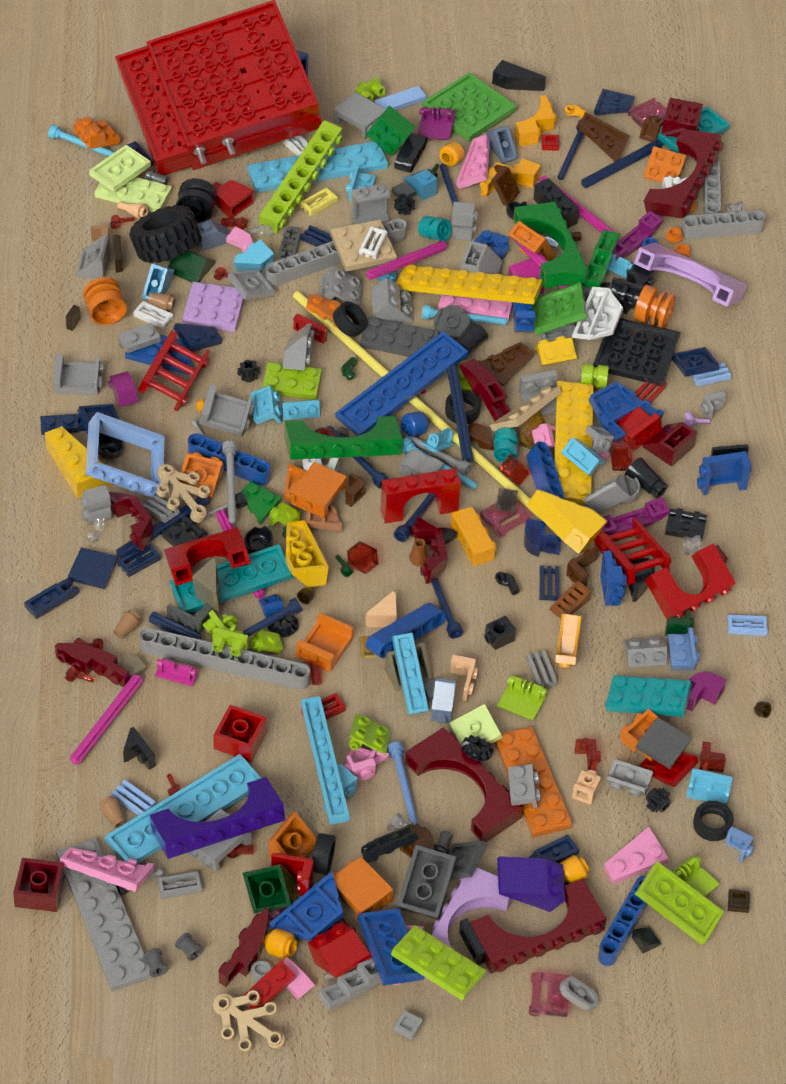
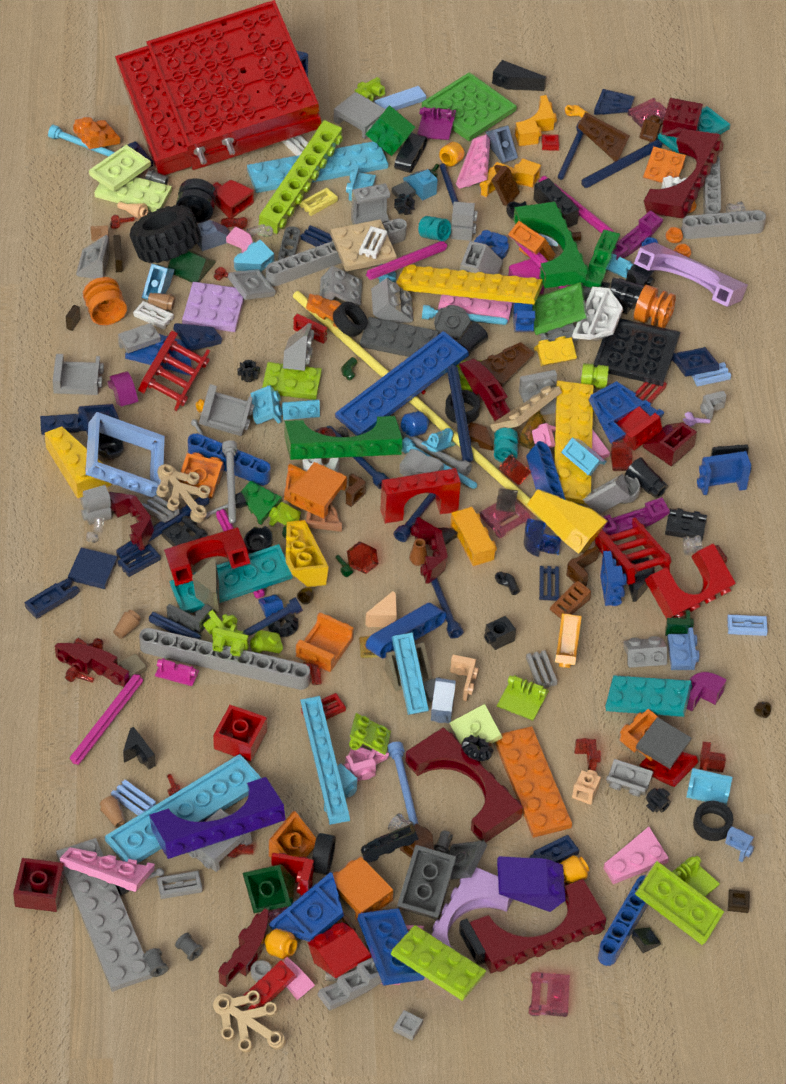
light grey bracket [508,764,541,809] -> none
light grey plate [560,977,598,1011] -> none
light grey bracket [586,425,614,453] -> none

